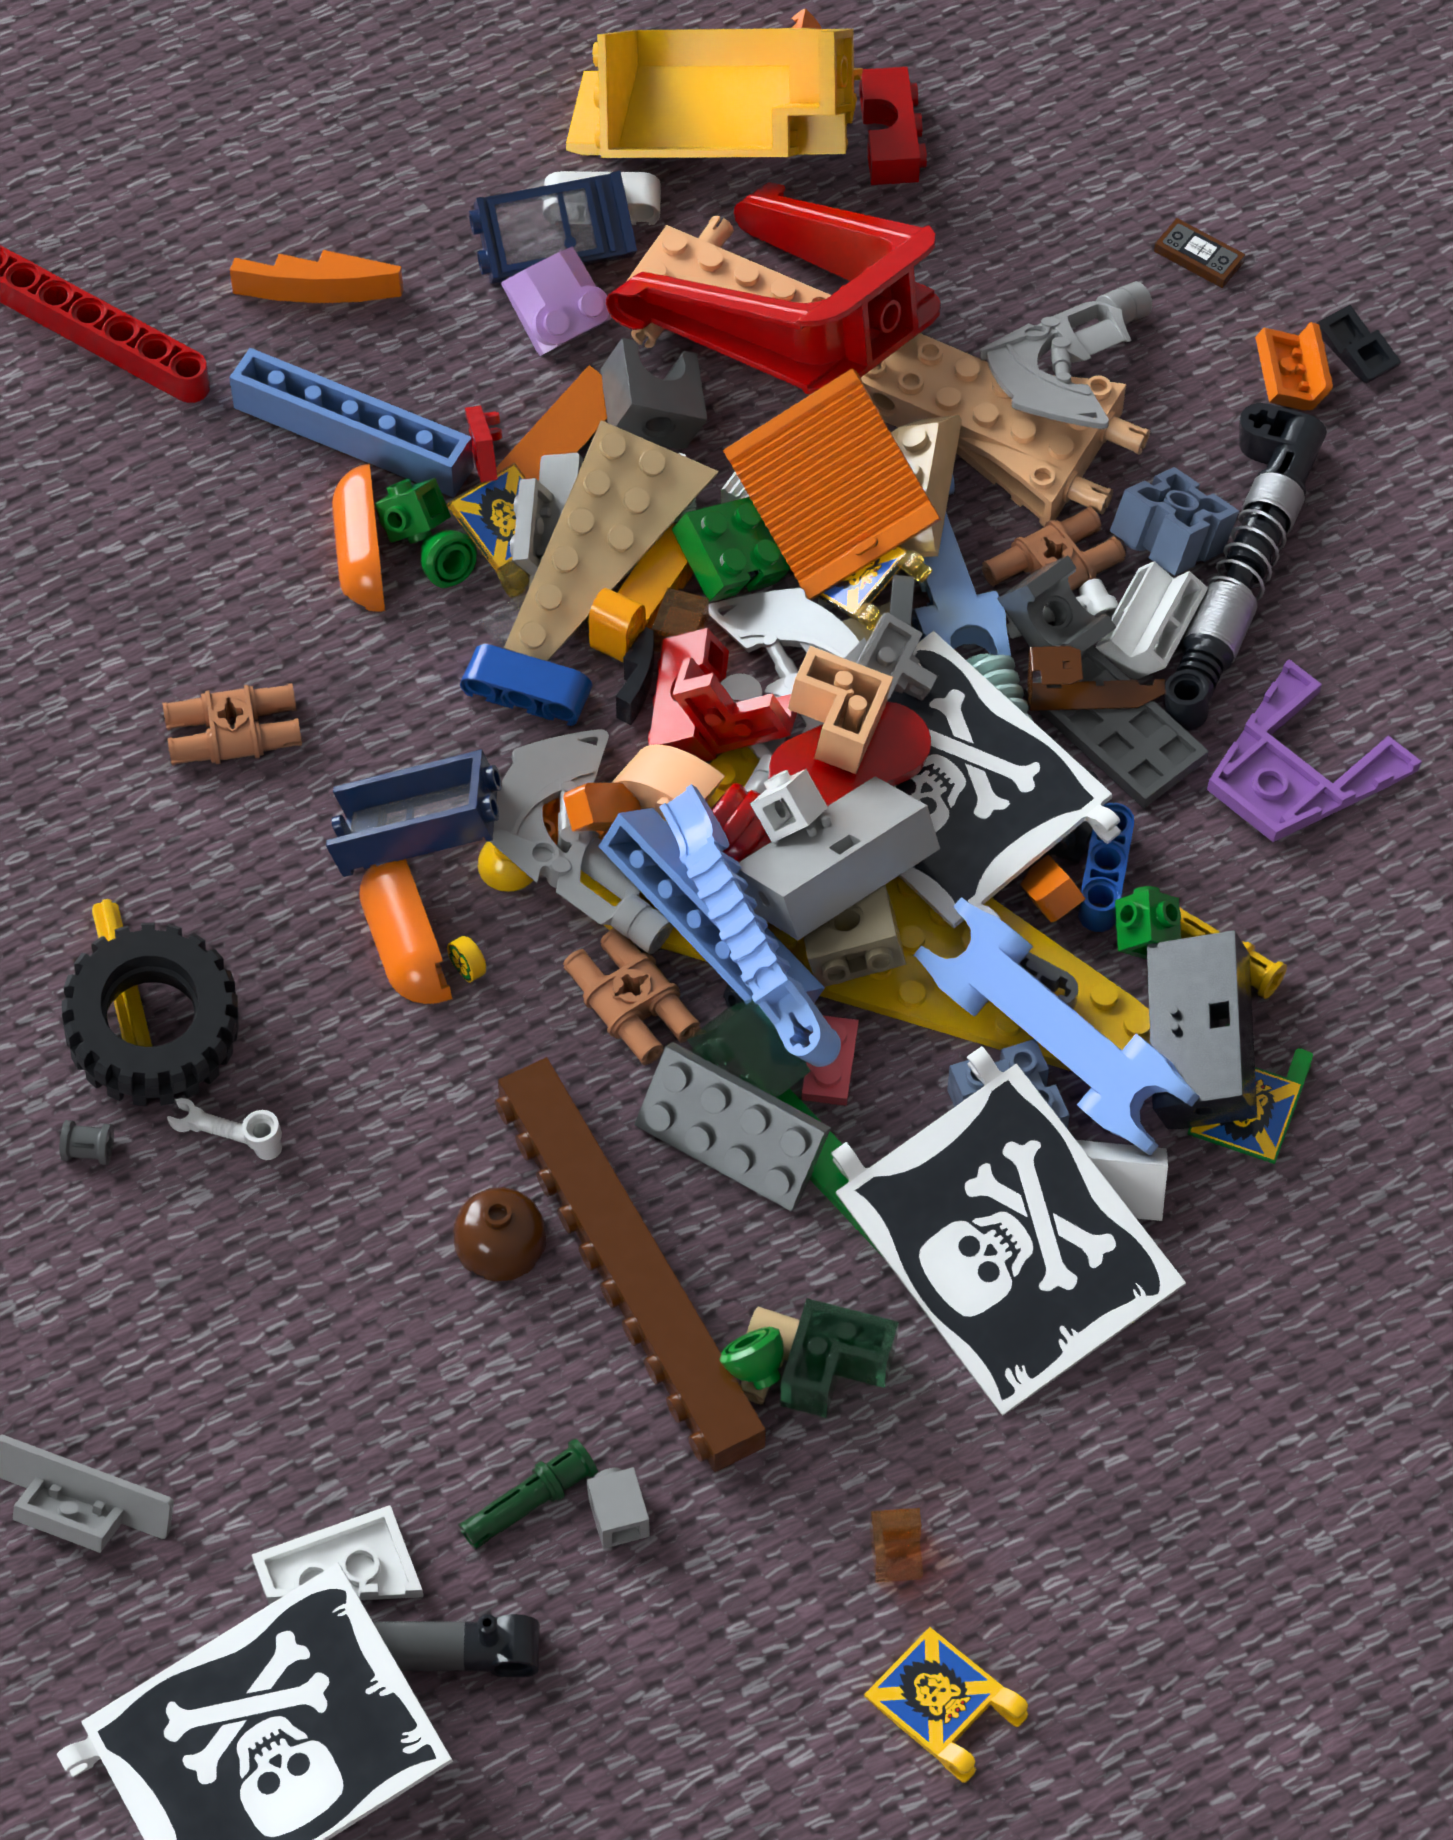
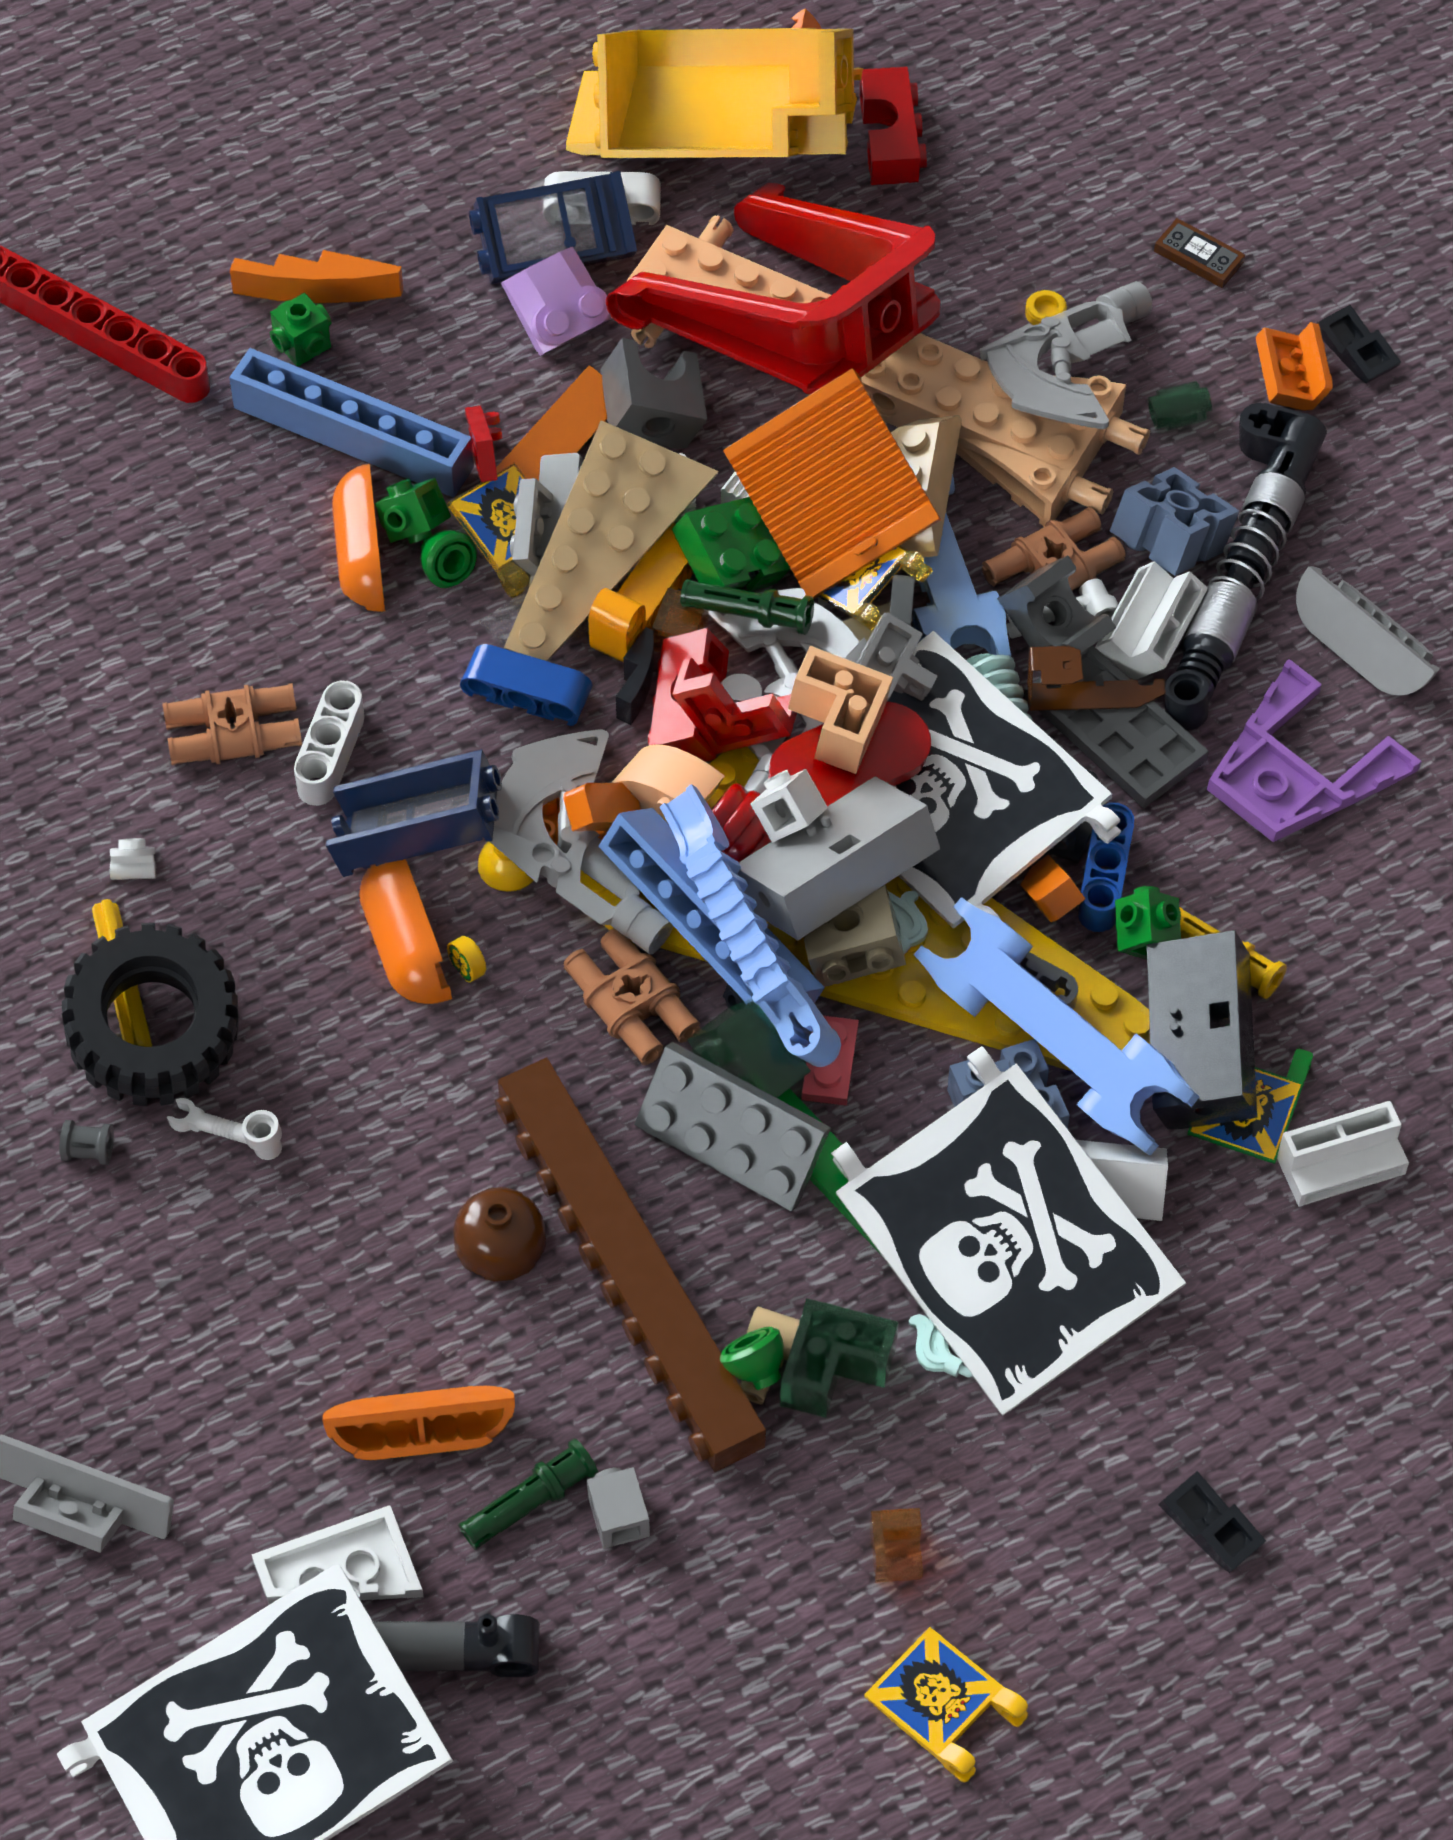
none -> white plate [110,838,156,880]
none -> green brick [270,292,332,367]
none -> white beam [294,681,364,806]
none -> orange brick [322,1386,515,1460]
none -> dark green pin [680,579,814,635]
none -> light aqua piece [887,890,928,954]
none -> light aqua piece [909,1314,972,1378]
none -> yellow tile [1025,290,1067,325]
none -> clear green brick [1147,381,1212,431]
none -> black slope [1158,1471,1266,1573]
none -> white piece [1277,1101,1409,1207]
none -> light grey brick [1296,566,1440,695]

